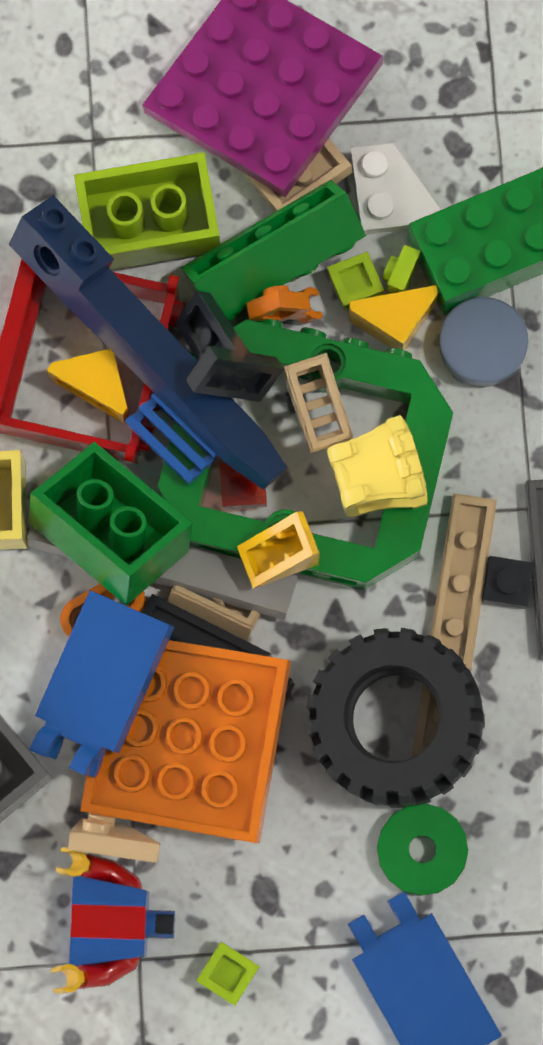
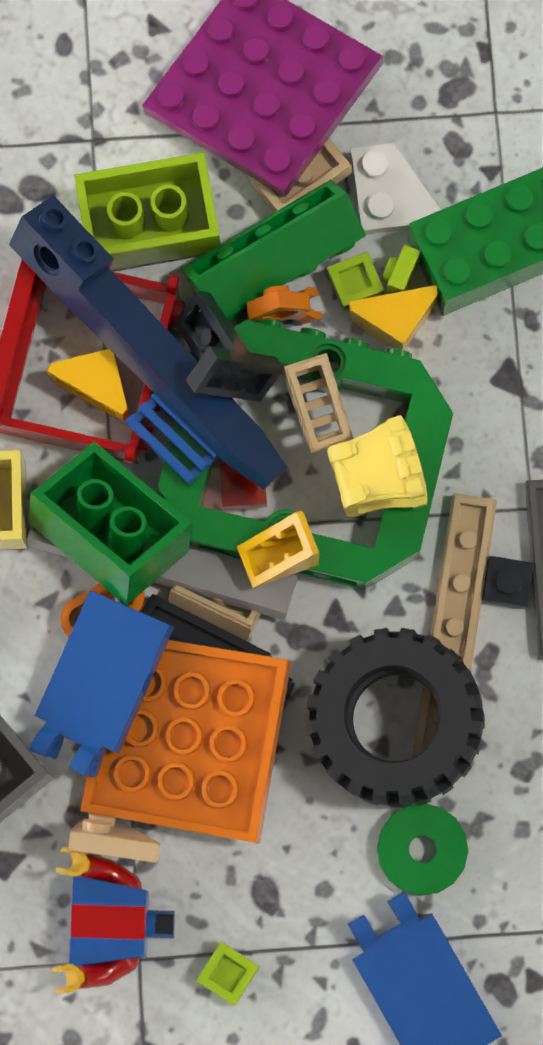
sand blue tile [439,297,528,386] -> none

